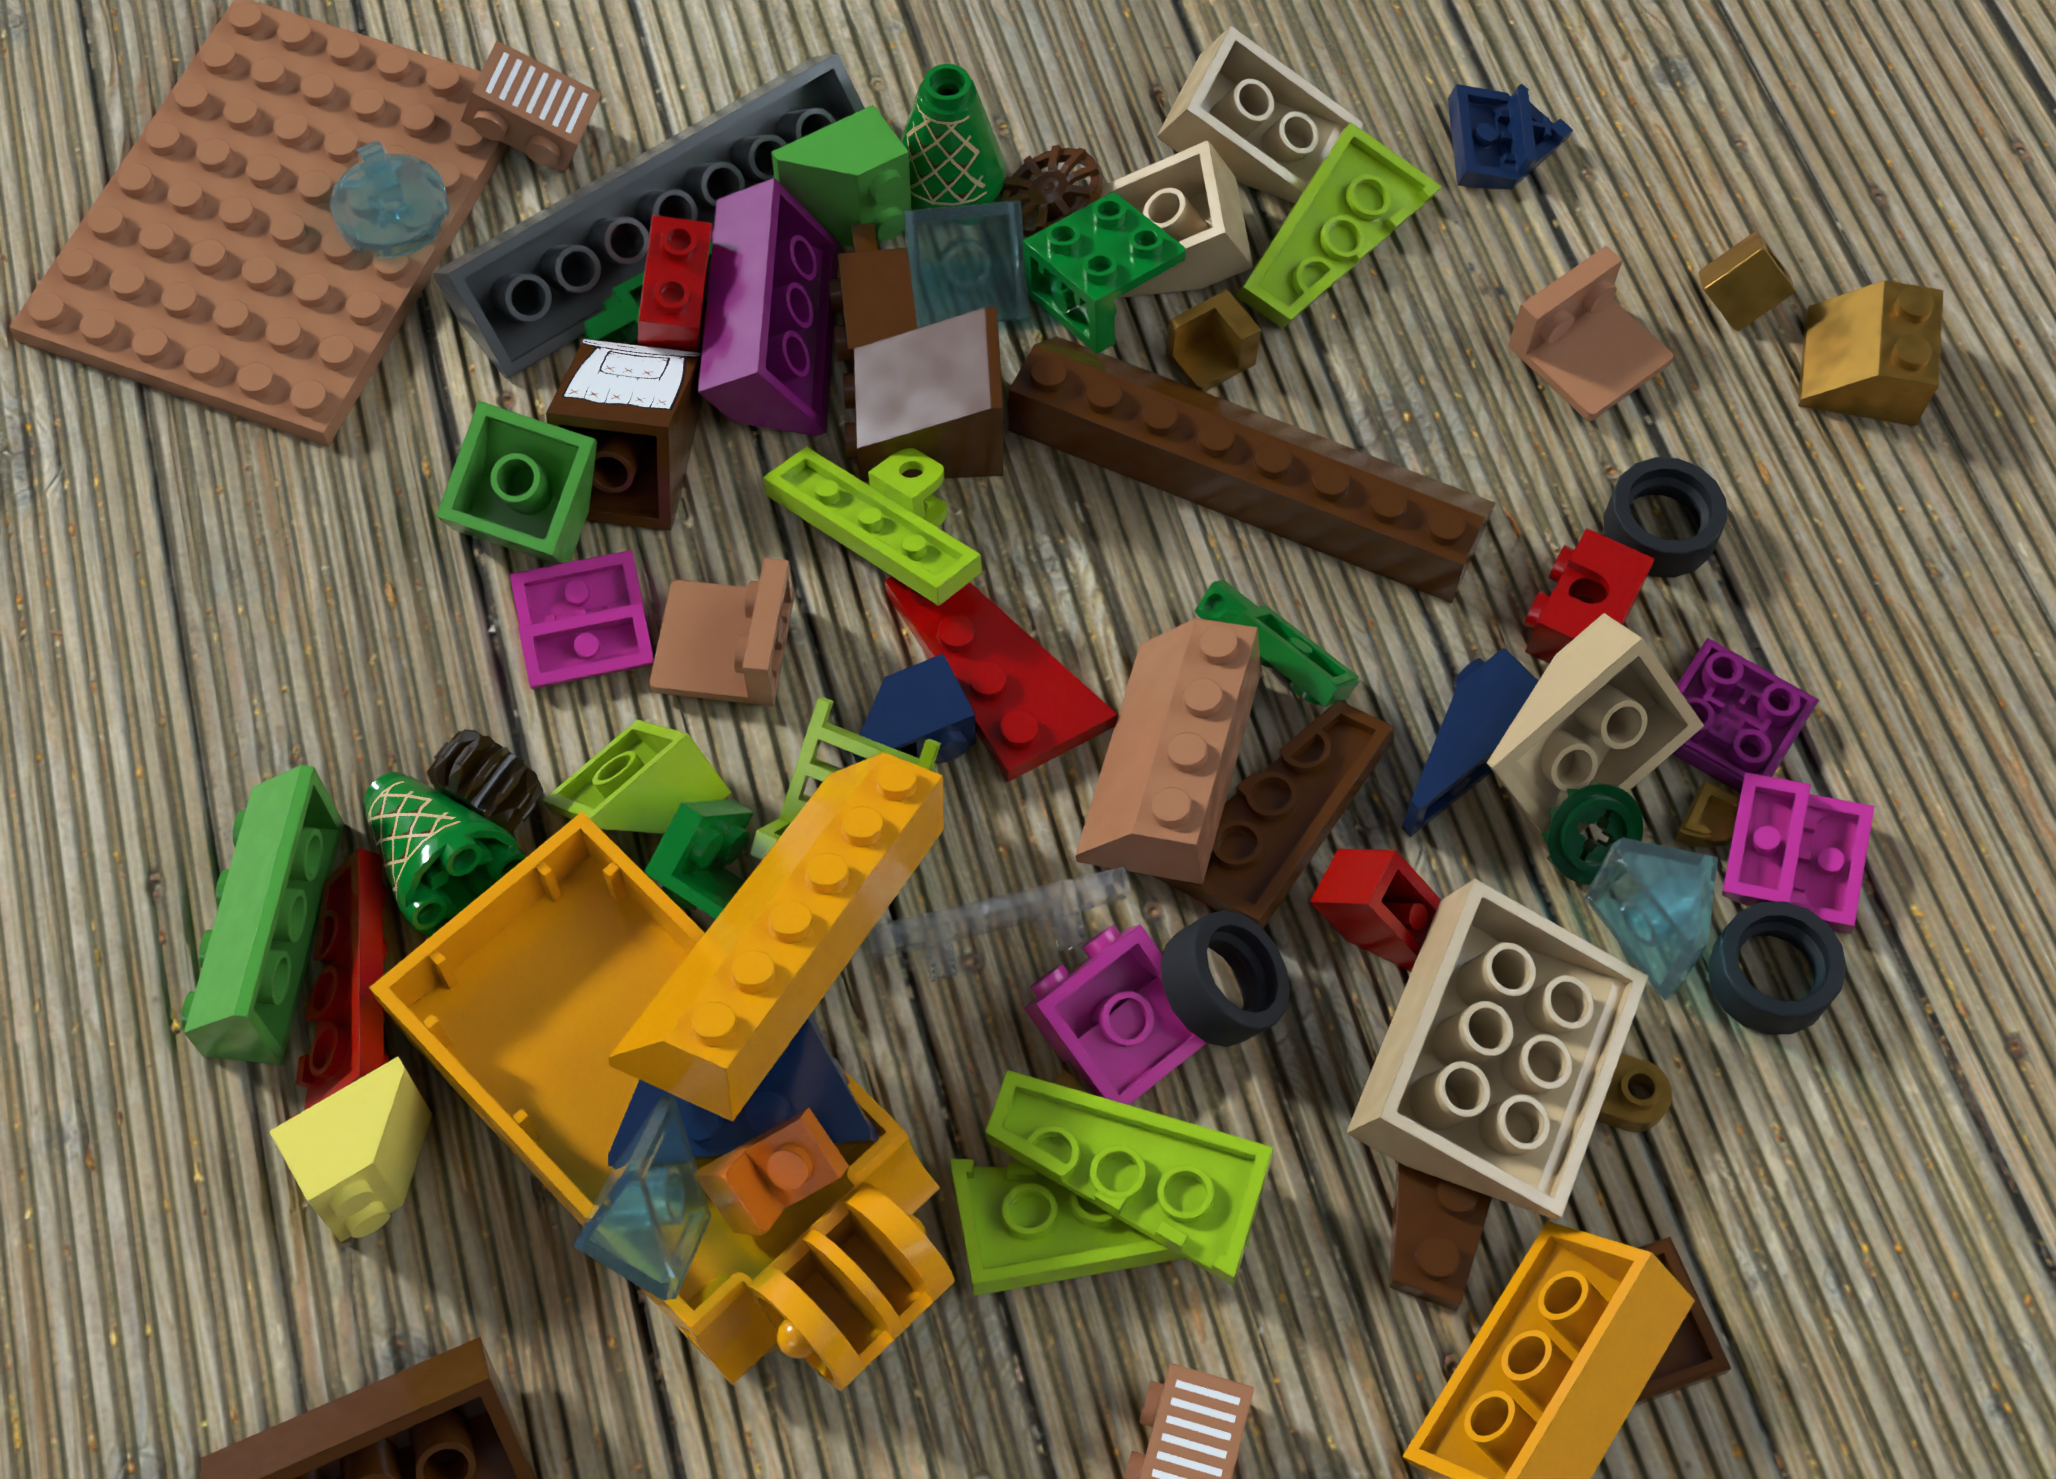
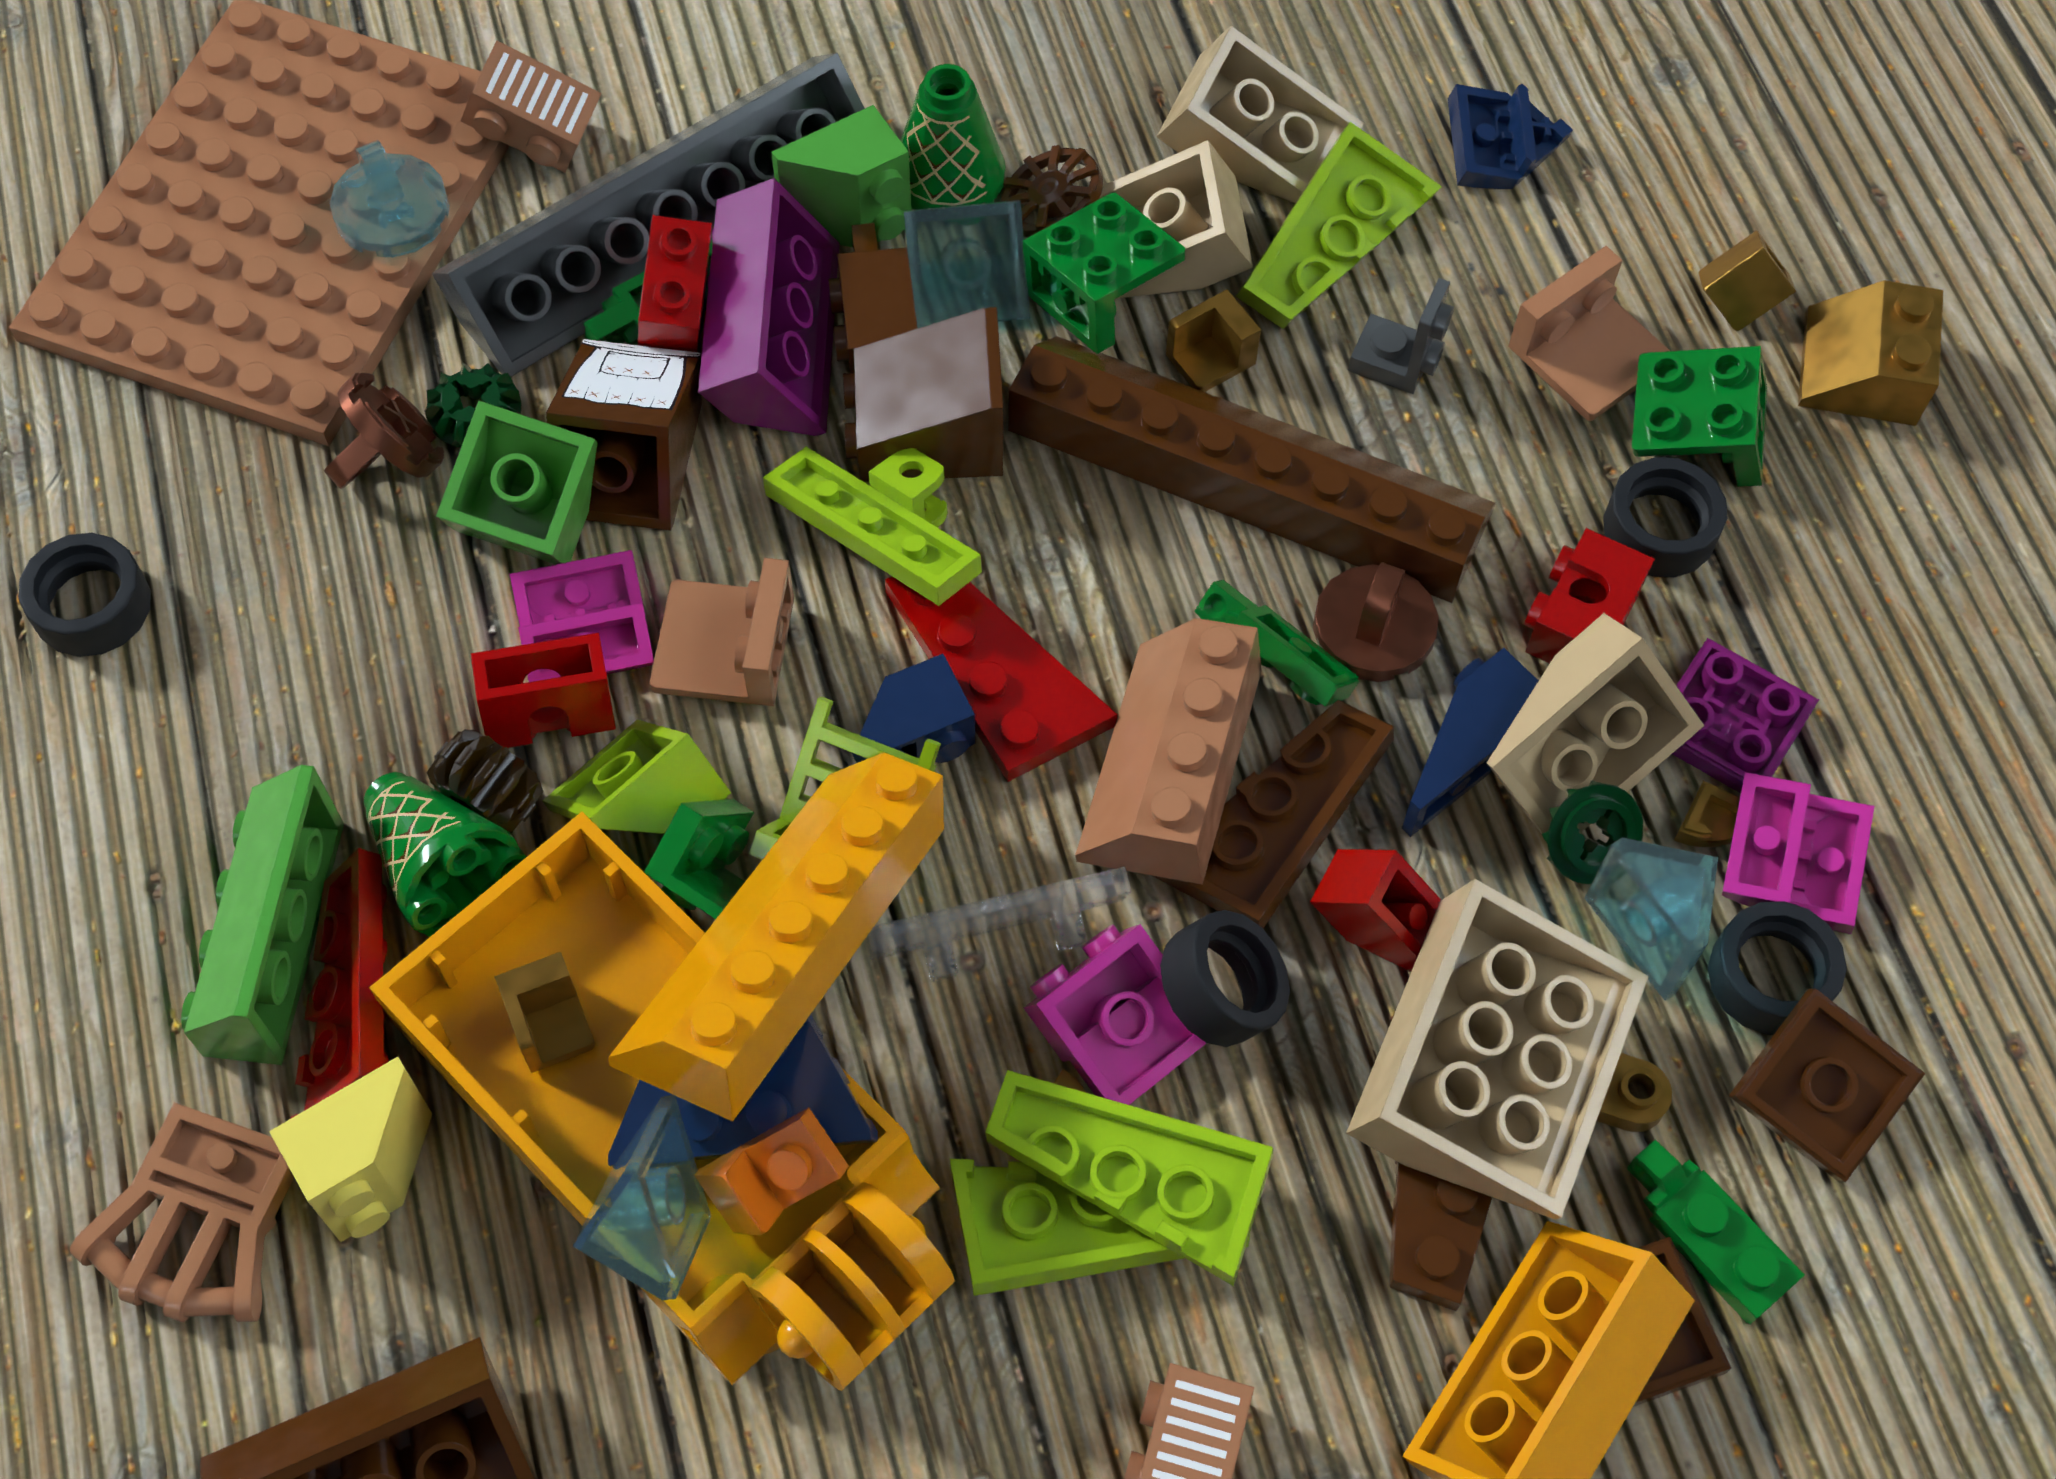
none -> black tyre [18,532,151,657]
none -> nougat plate [70,1102,294,1323]
none -> copper tile [324,373,444,489]
none -> dark green gear [424,363,522,448]
none -> red brick [470,632,616,748]
none -> pearl gold panel [494,952,595,1073]
none -> copper tile [1313,562,1439,682]
none -> dark grey bracket [1348,278,1454,394]
none -> green hinge [1627,1140,1805,1325]
none -> green bracket [1632,346,1767,487]
none -> reddish brown tile [1729,988,1926,1182]

